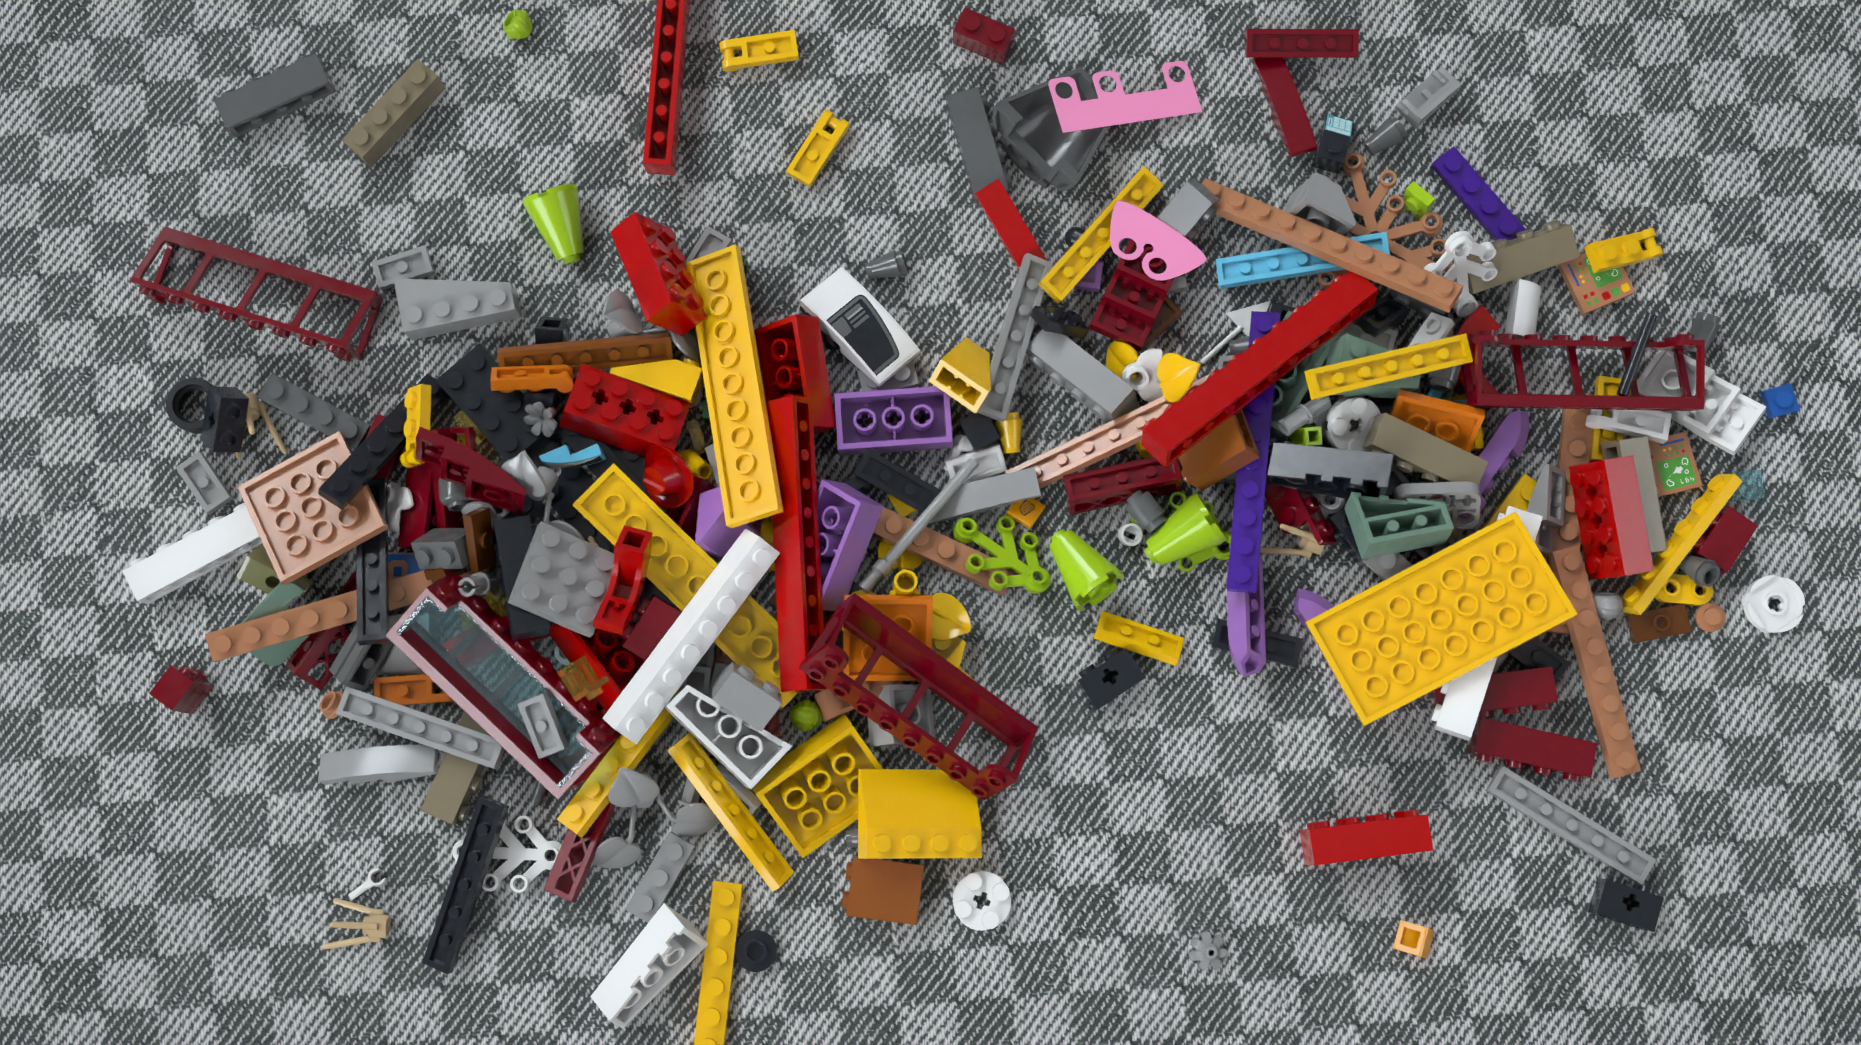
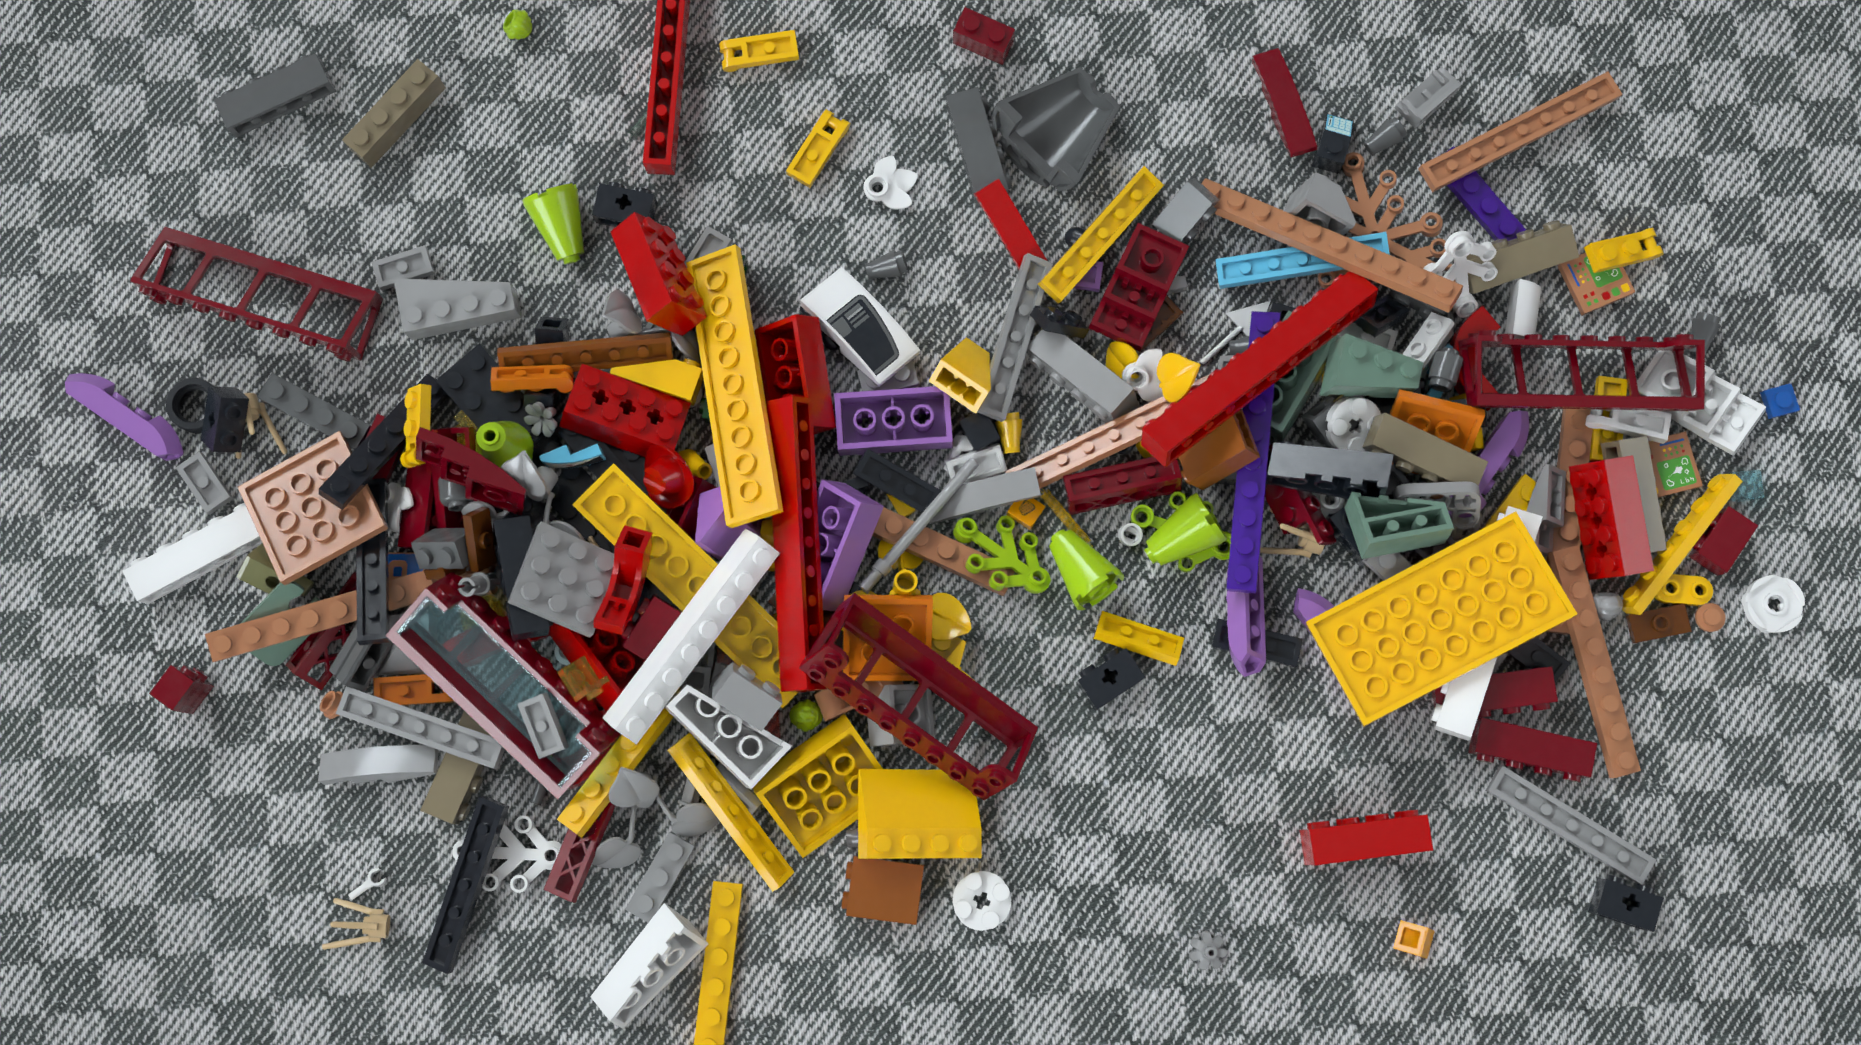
clear yellow tile [686,419,707,454] -> none
black piece [735,930,777,972] -> none
bright pink piece [1048,61,1203,133] -> none
bright pink piece [1110,201,1207,281] -> none
dark grey brick [1125,490,1167,534] -> none
dark red fence [1243,29,1359,58] -> none
light grey axle [1277,396,1331,436] -> none
lime piece [1289,424,1322,446] -> none
yellow plate [1304,333,1473,400] -> none
lime plate [1403,181,1435,221] -> none
black bar [1616,313,1657,396] -> none
dark grey cone [1677,554,1720,587] -> none
none -> medium lavender brick [65,373,183,461]
none -> lime cone [476,421,534,468]
none -> black brick [592,182,658,227]
none -> white plate [864,156,917,210]
none -> yellow piece [1040,488,1093,547]
none -> nougat plate [1418,71,1623,193]

